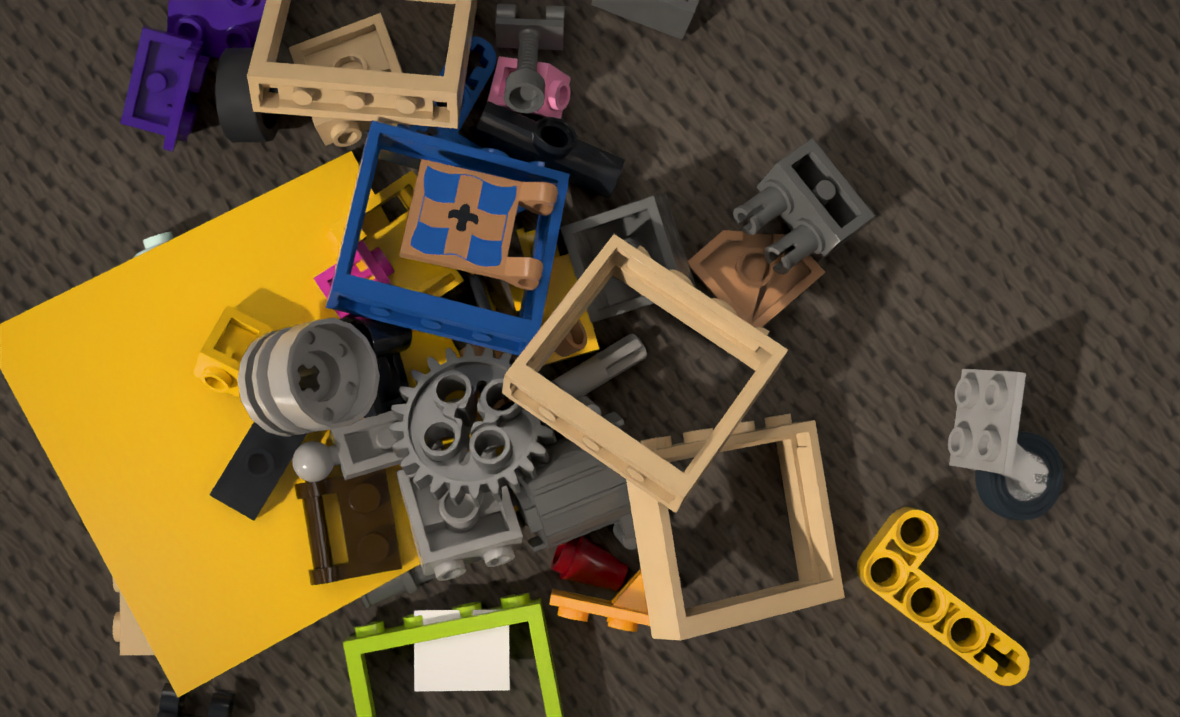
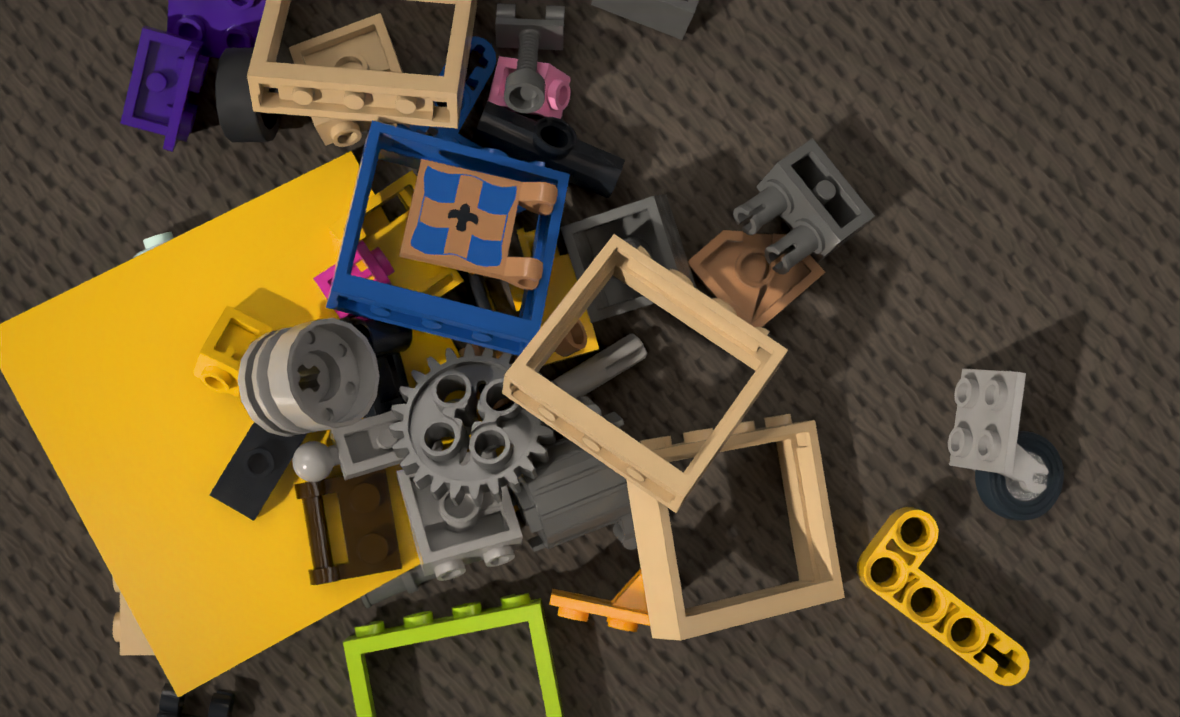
white sticker [414,610,510,691] -> none
dark red cone [551,535,628,592] -> none

